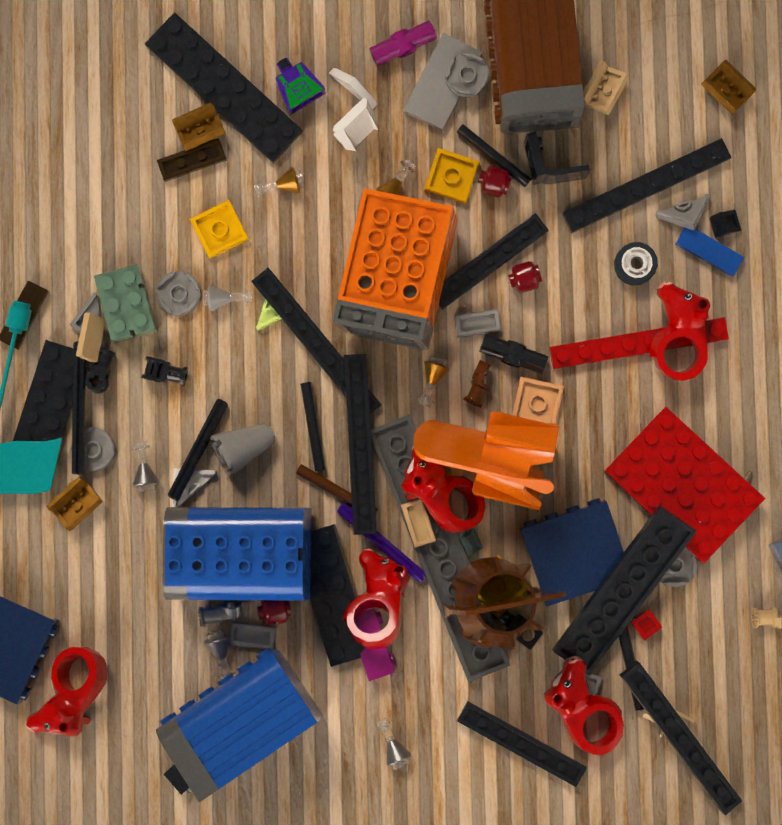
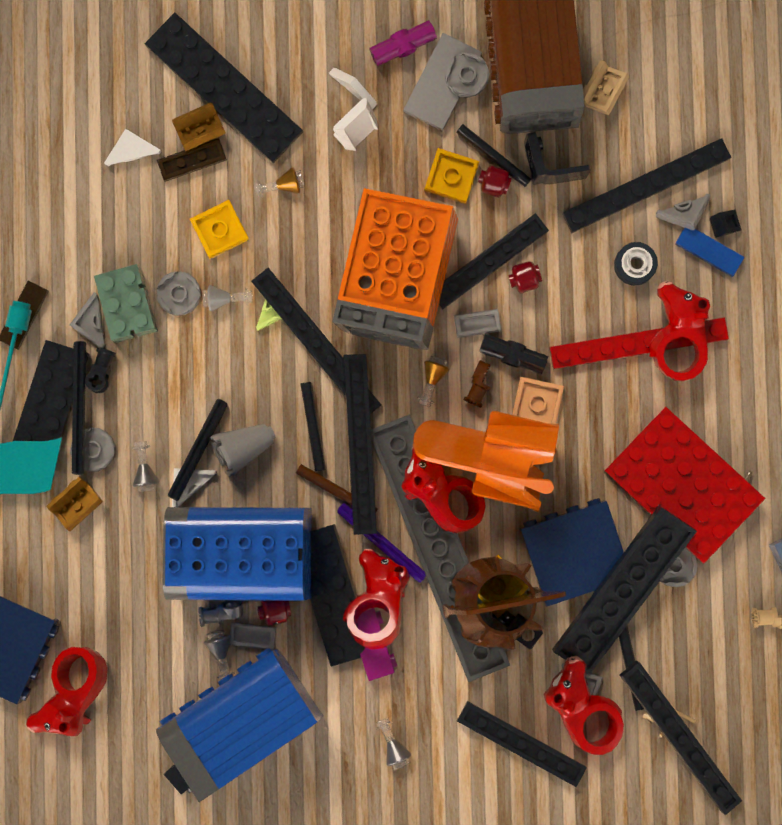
tan tile [76,312,106,362] -> none
black connector [141,356,188,387] -> none
torso [275,58,326,116] -> none
piece [376,159,416,195] -> none
tan tile [401,499,436,548] -> none
clear light blue slope [459,528,483,555] -> none
red plate [630,609,663,641] -> none
pearl gold bracket [701,60,757,115] -> none
none -> white tile [104,129,161,166]

